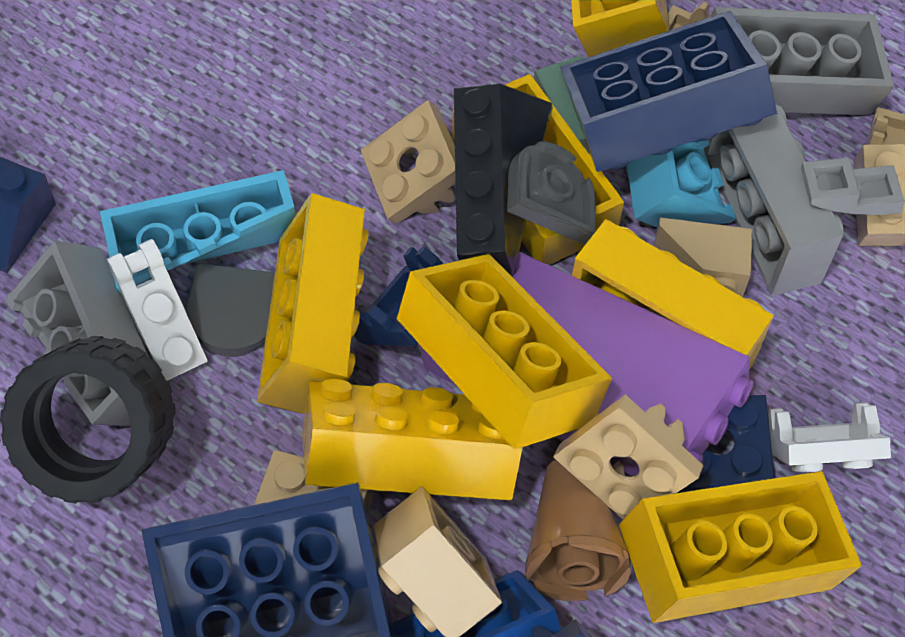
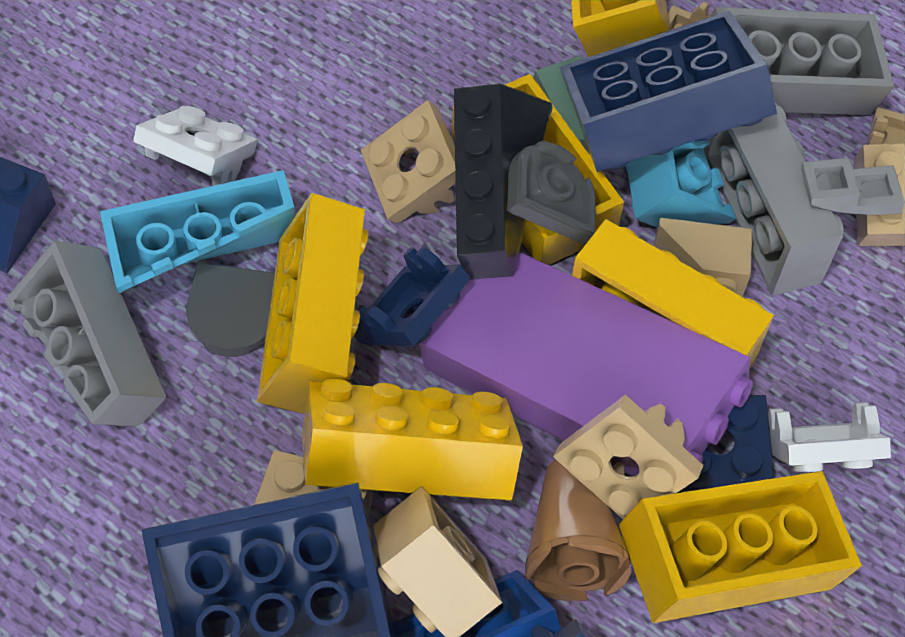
black tyre [0,336,176,504] -> none
white plate [106,239,208,381] -> none
yellow brick [397,254,612,450] -> none
none -> white piece [133,106,258,186]

